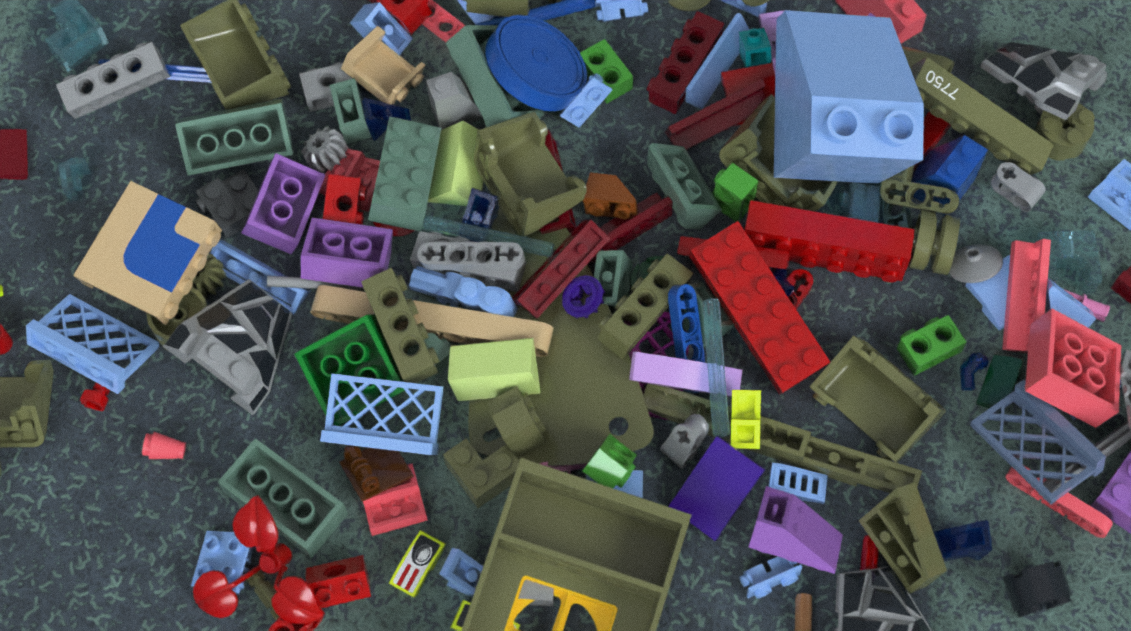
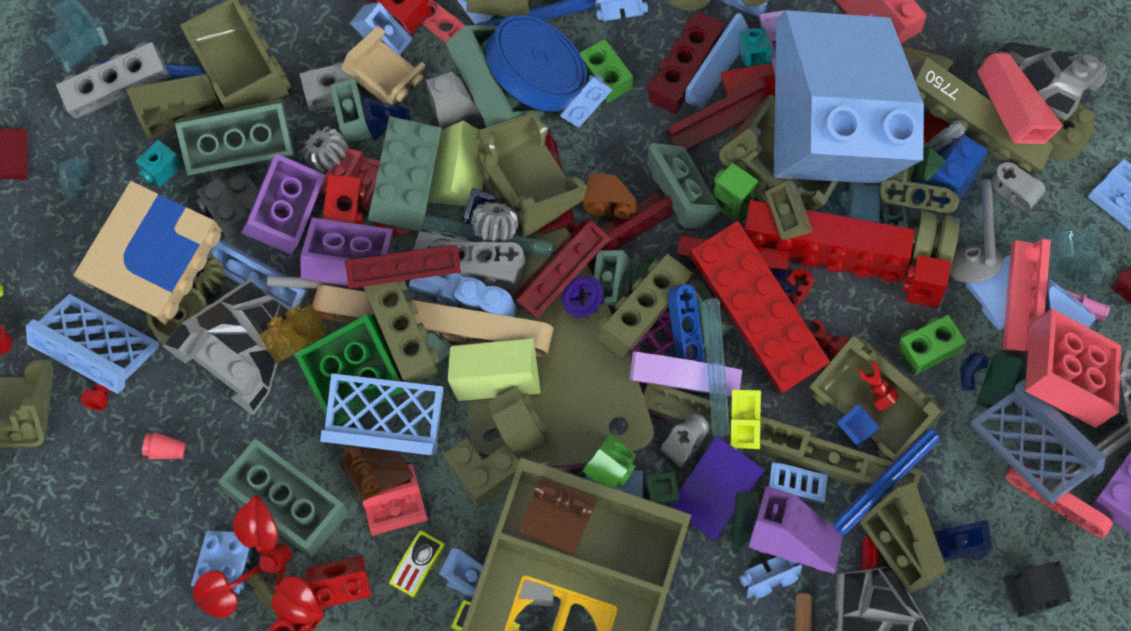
none -> olive wedge [126,74,221,139]
none -> teal brick [136,140,182,188]
none -> clear yellow brick [259,304,328,364]
none -> dark red fence [344,244,461,289]
none -> light grey gear [471,202,518,242]
none -> reddish brown hinge [518,476,597,555]
none -> dark green panel [645,472,680,505]
none -> slope [731,492,758,553]
none -> olive slope [765,180,813,240]
none -> red piece [810,320,850,359]
none -> blue axle [833,429,940,535]
none -> blue panel [837,404,881,447]
none -> red piece [858,359,899,411]
none -> red brick [902,255,951,308]
none -> dark green slope [912,147,945,181]
none -> light grey axle [923,121,966,153]
none -> coral slope [977,53,1063,144]
none -> light grey bar [981,179,996,266]

